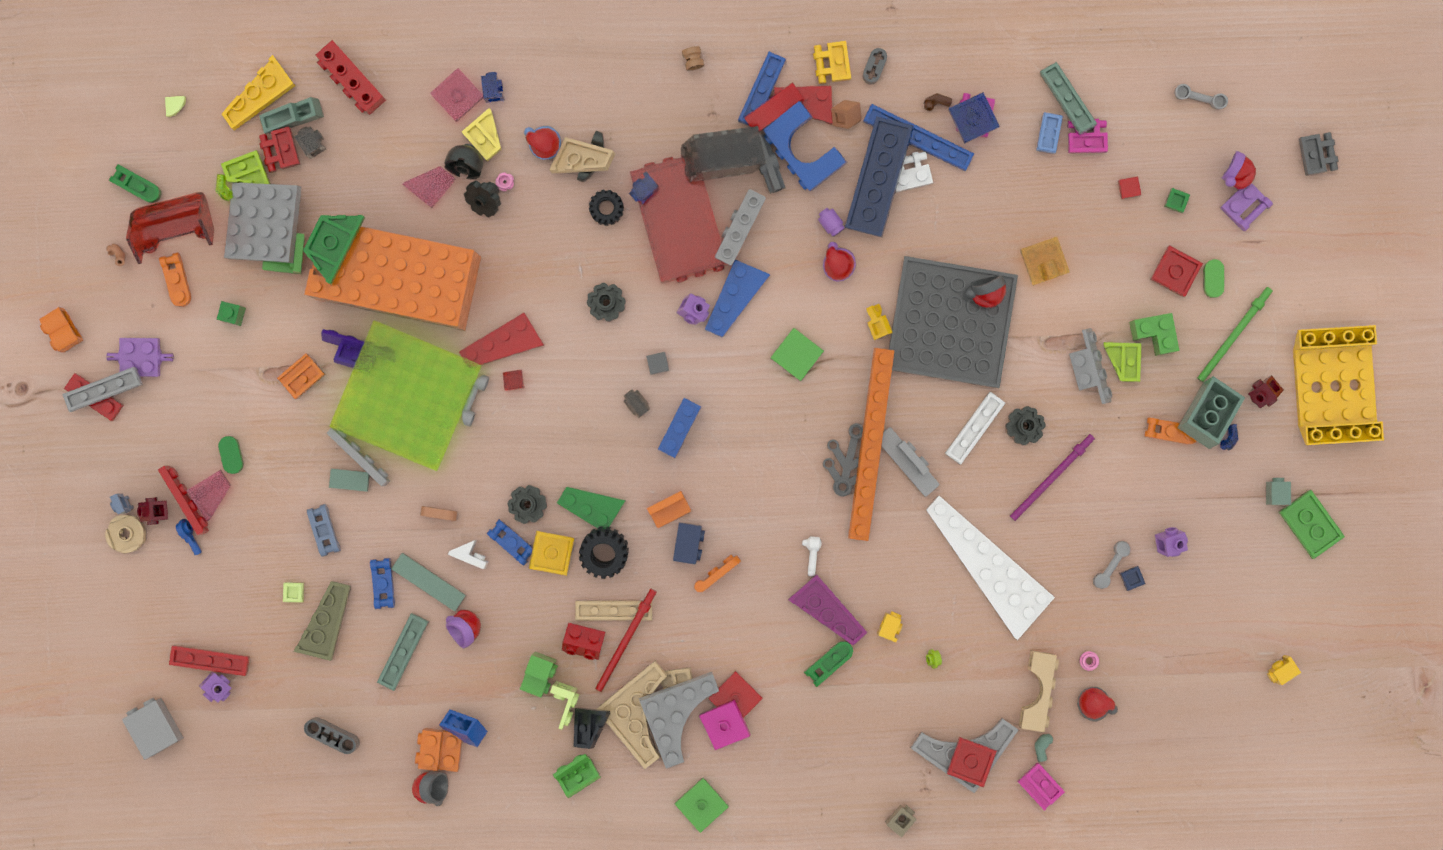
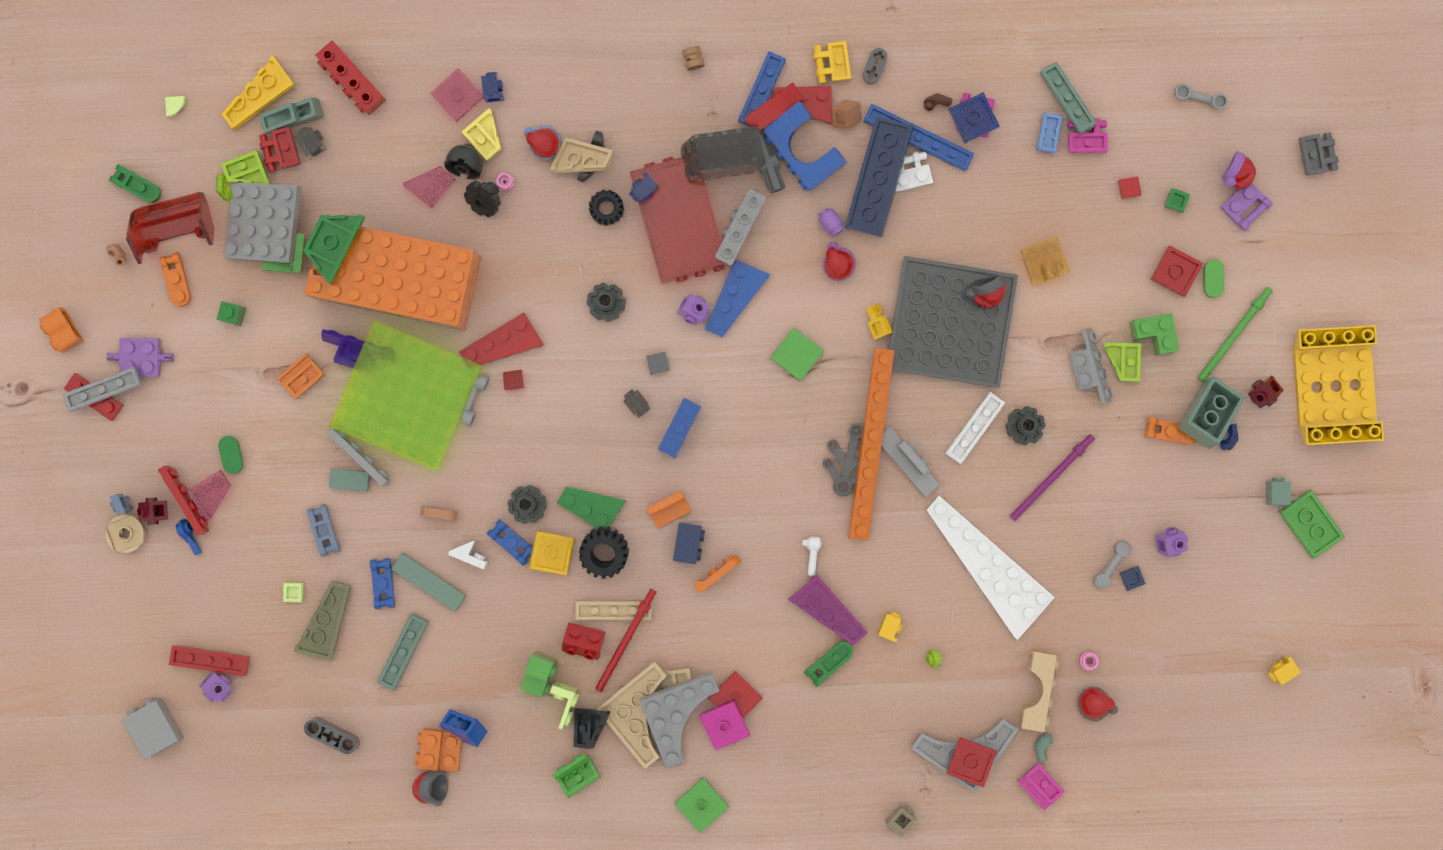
medium lavender piece [446,610,481,649] -> none

